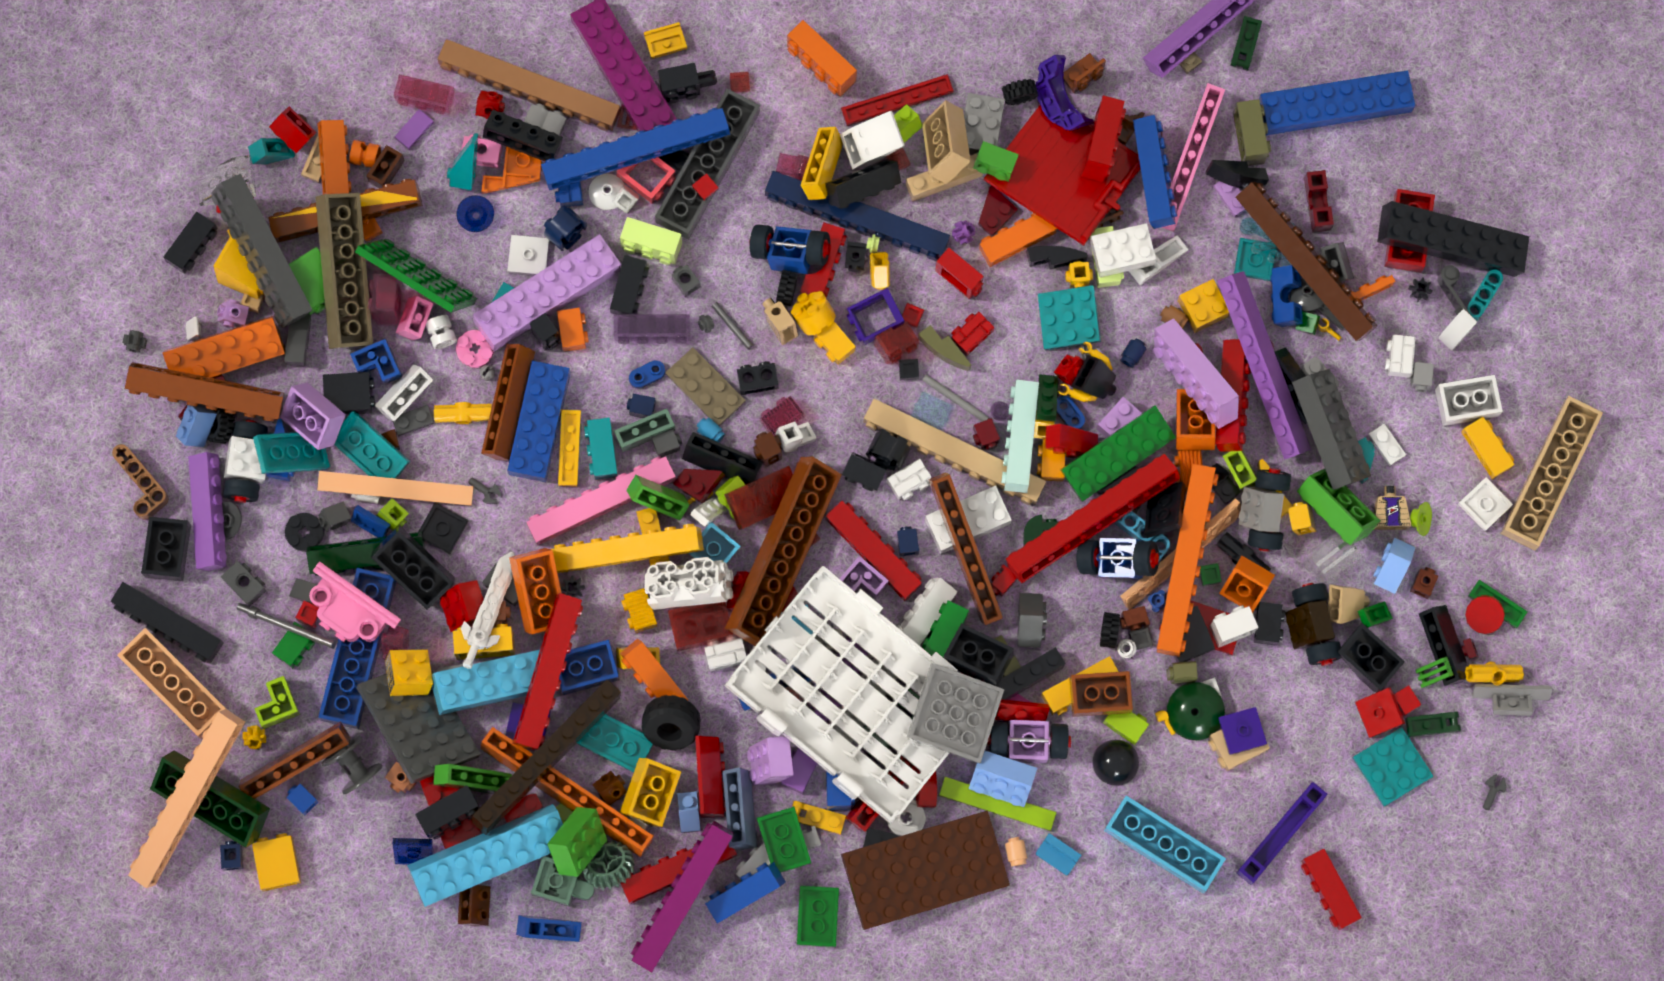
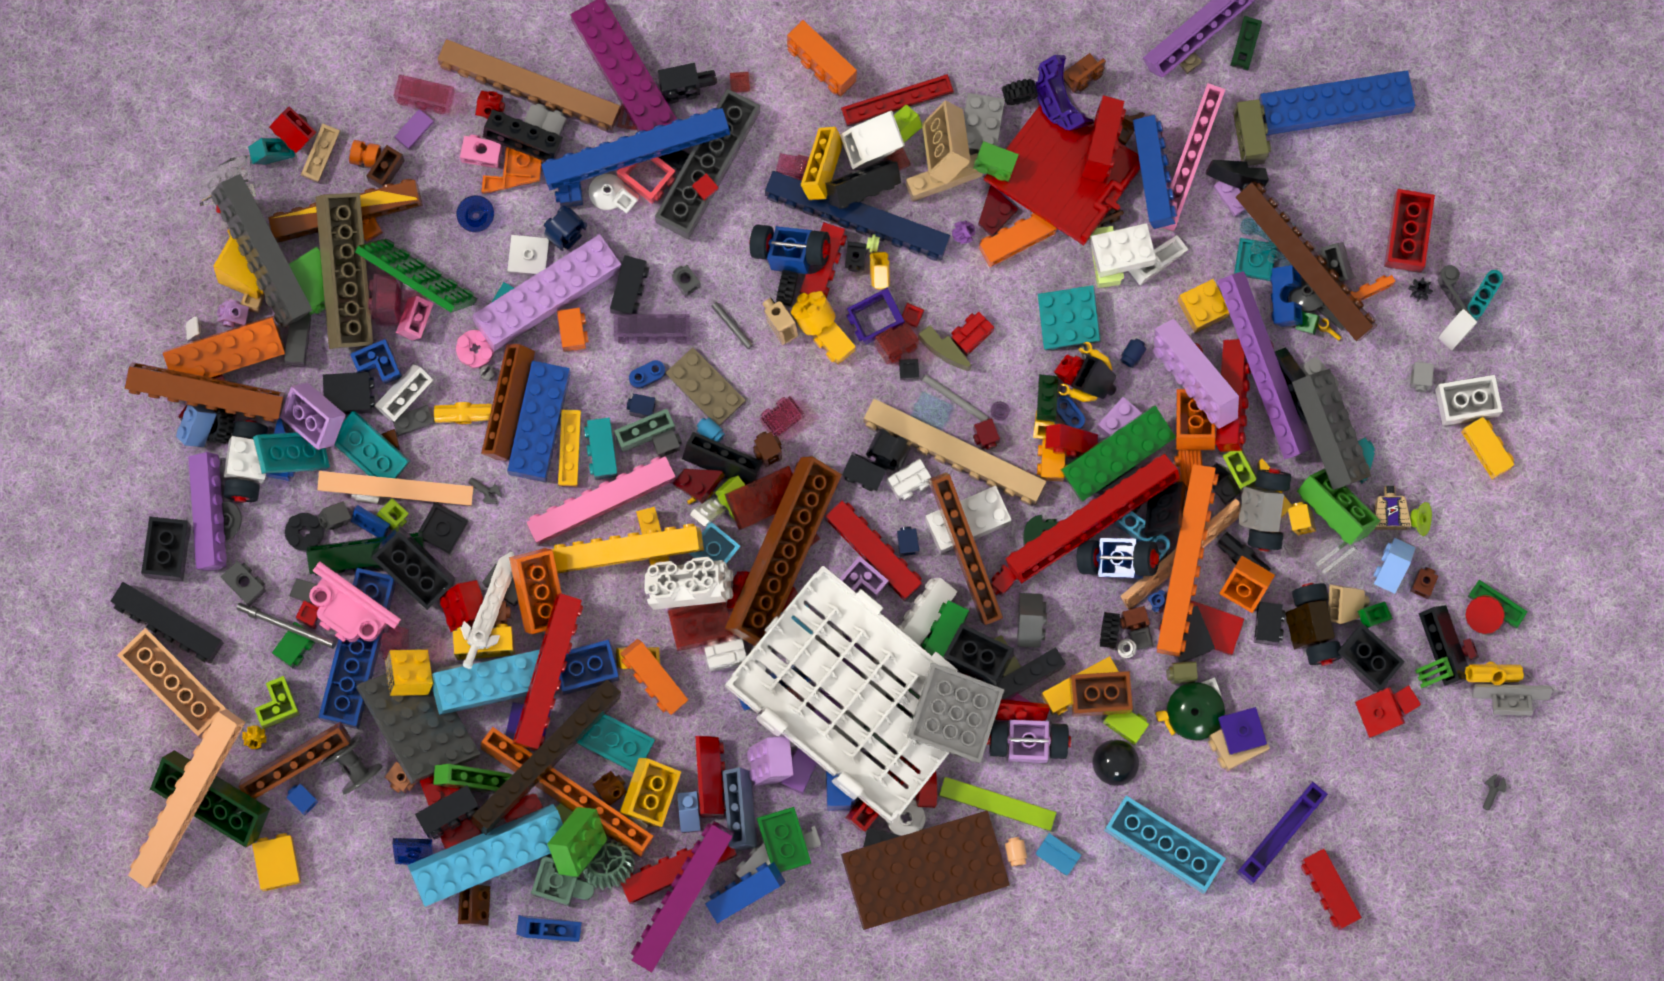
medium nougat beam [112,444,169,520] -> none
dark grey gear [122,330,147,353] -> none
black brick [163,211,218,274] -> none
dark blue brick [220,841,244,871] -> none
orange brick [317,120,351,195] -> none
white wheel [426,315,457,349] -> none
teal slope [447,133,478,190] -> none
black brick [530,313,560,350] -> none
black gear [561,576,585,598] -> none
yellowish green brick [620,217,682,265] -> none
yellow brick [621,588,657,633] -> none
bright green brick [626,475,690,520] -> none
black tyre [641,695,701,751] -> none
yellow plate [644,22,687,59] -> none
dark grey plate [698,315,714,333] -> none
black brick [737,361,779,395] -> none
white brick [775,422,816,453] -> none
yellow plate [792,801,846,835] -> none
green plate [797,886,839,947] -> none
red window [935,248,984,299] -> none
light blue brick [969,751,1037,807] -> none
light aqua brick [1001,380,1039,493] -> none
black slope [1026,245,1088,270] -> none
yellow brick [1065,261,1093,288] -> none
medium nougat brick [1160,305,1189,329] -> none
green plate [1200,563,1222,586] -> none
white brick [1210,605,1258,648] -> none
dark red arch [1304,170,1334,233] -> none
teal plate [1352,727,1433,807] -> none
white plate [1368,424,1406,466] -> none
black brick [1377,201,1530,277] -> none
white brick [1385,335,1416,378] -> none
dark green plate [1405,712,1461,737] -> none
white plate [1458,477,1513,531] -> none
tan brick [1500,396,1603,551] -> none

